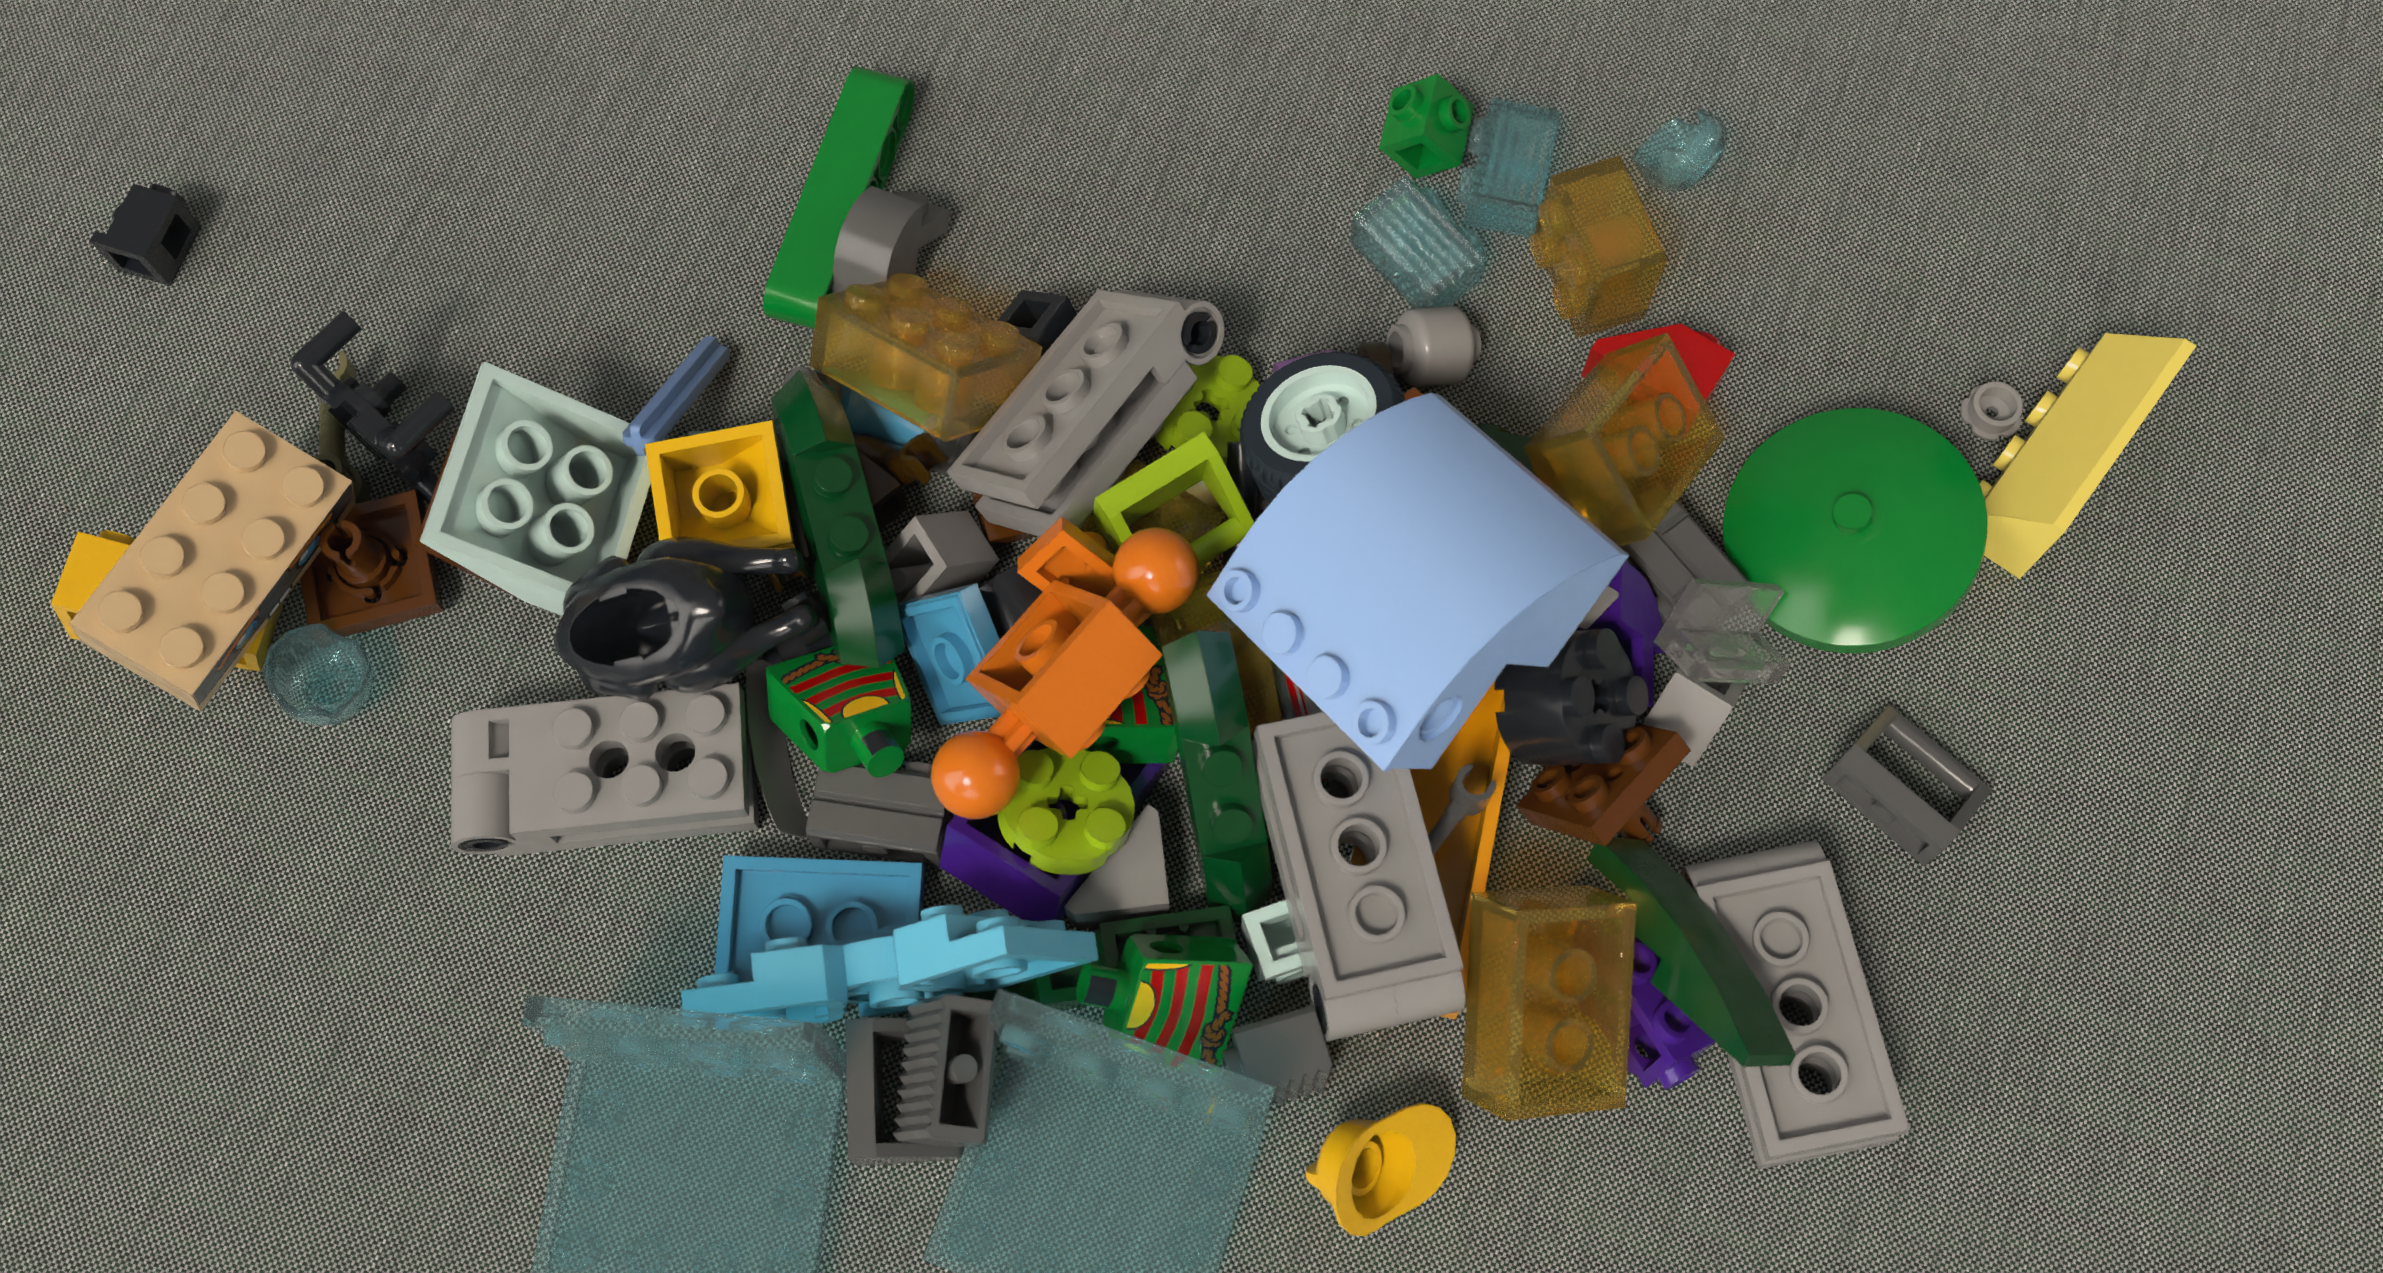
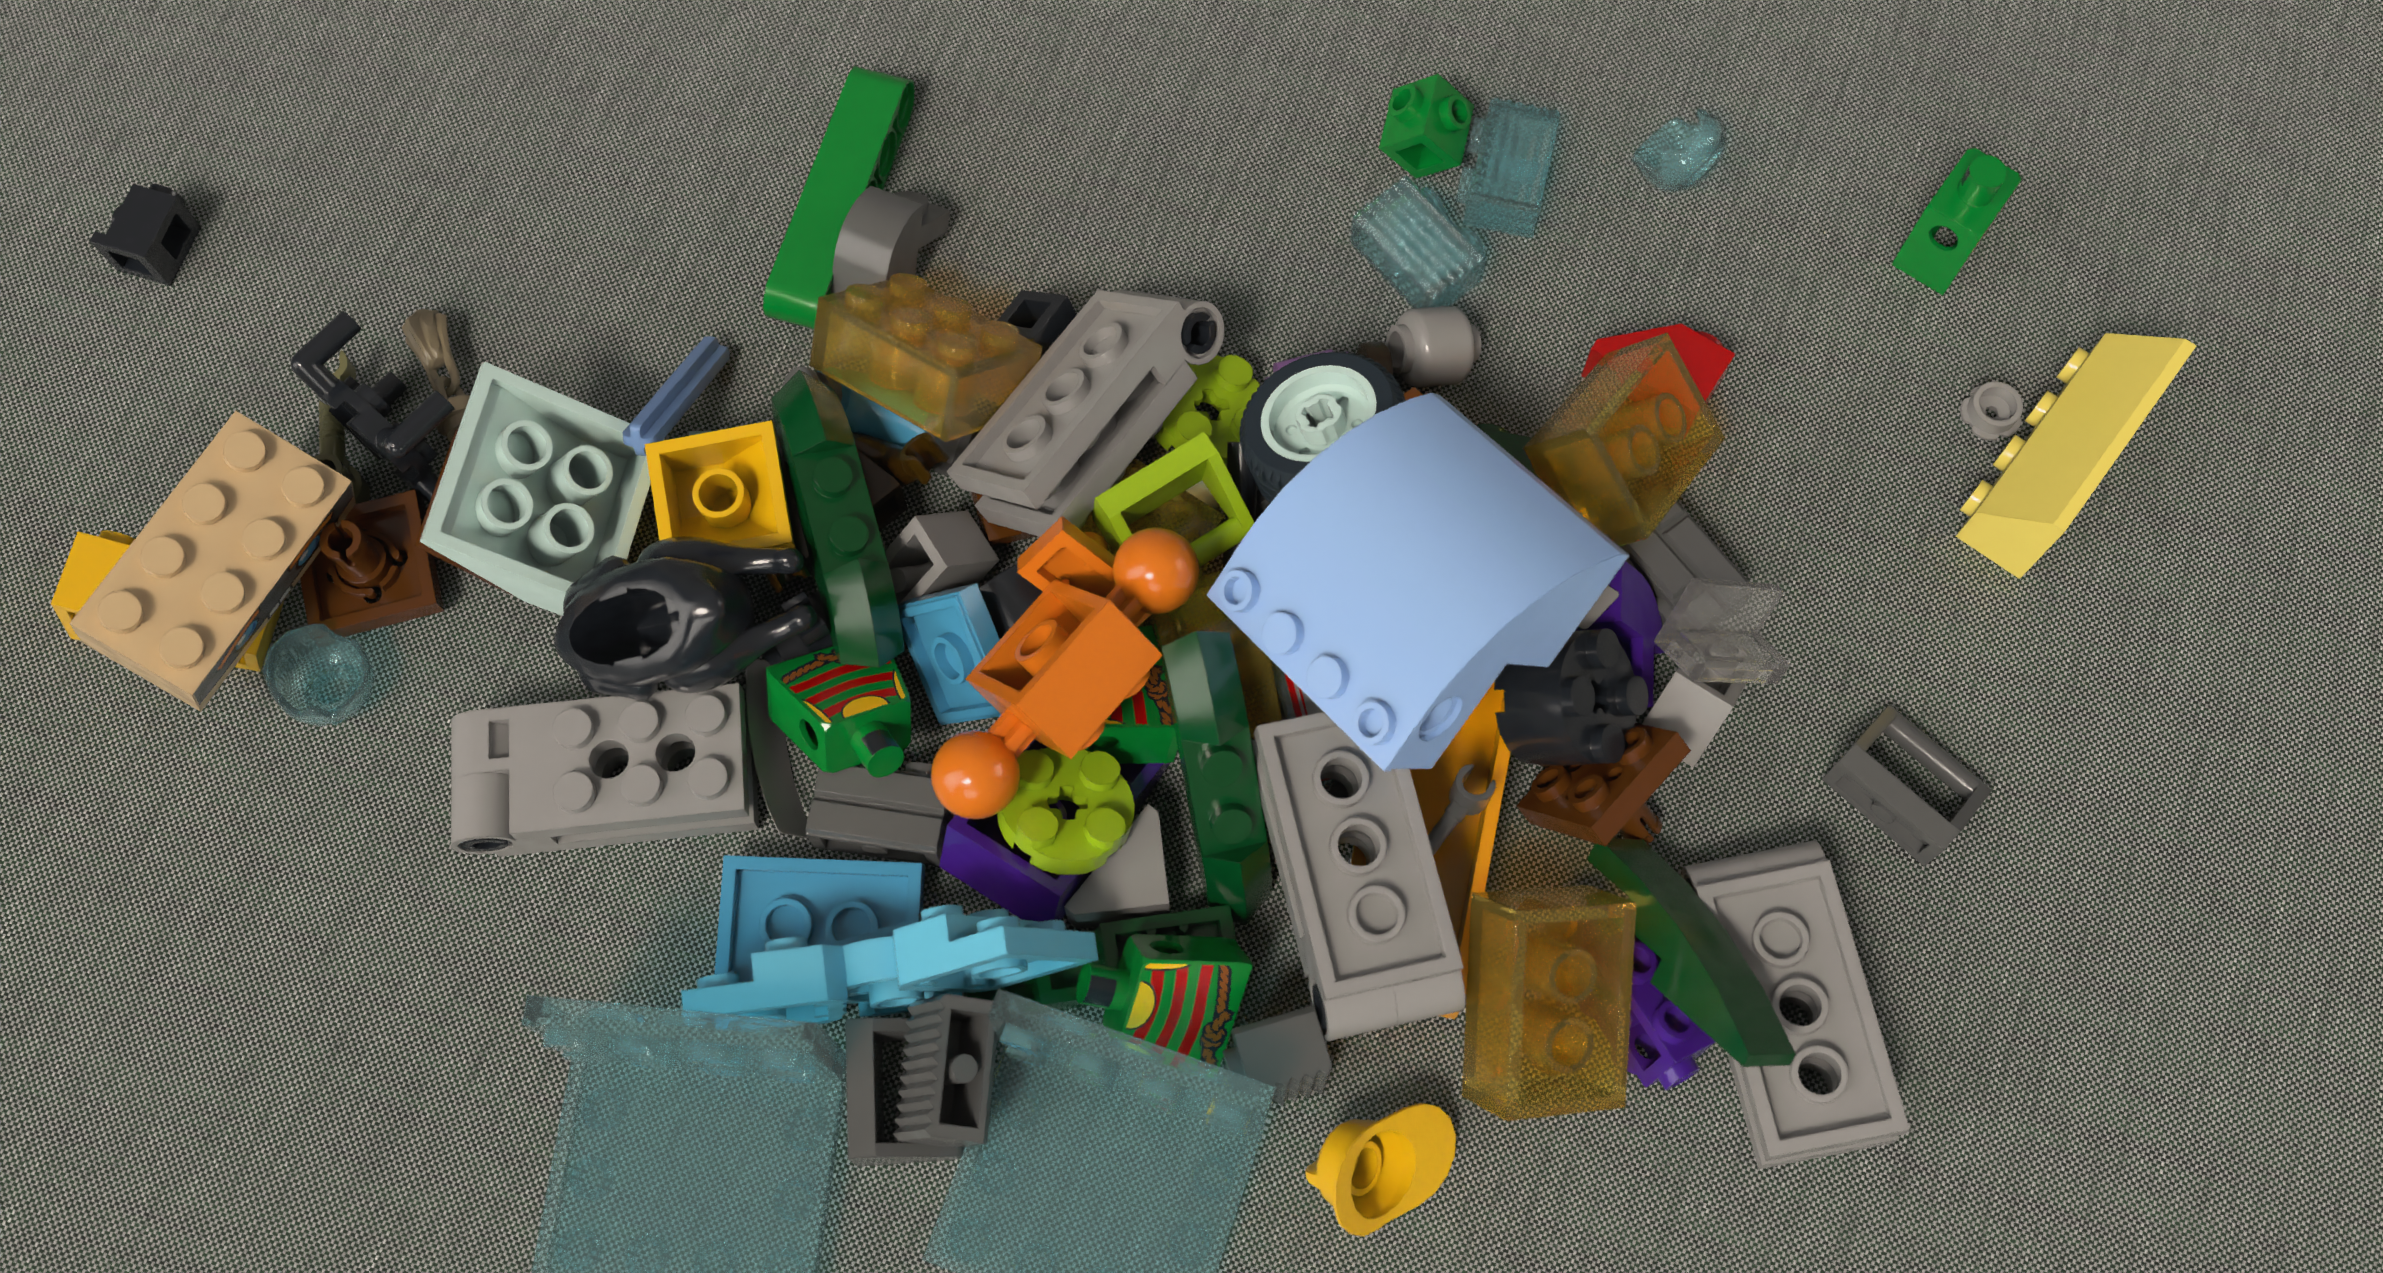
light aqua brick [1241,900,1305,984] -> none
clear yellow brick [1530,155,1667,338] -> none
green dish [1723,408,1987,654] -> none
none -> dark tan piece [402,309,470,442]
none -> green torso [1891,148,2022,296]

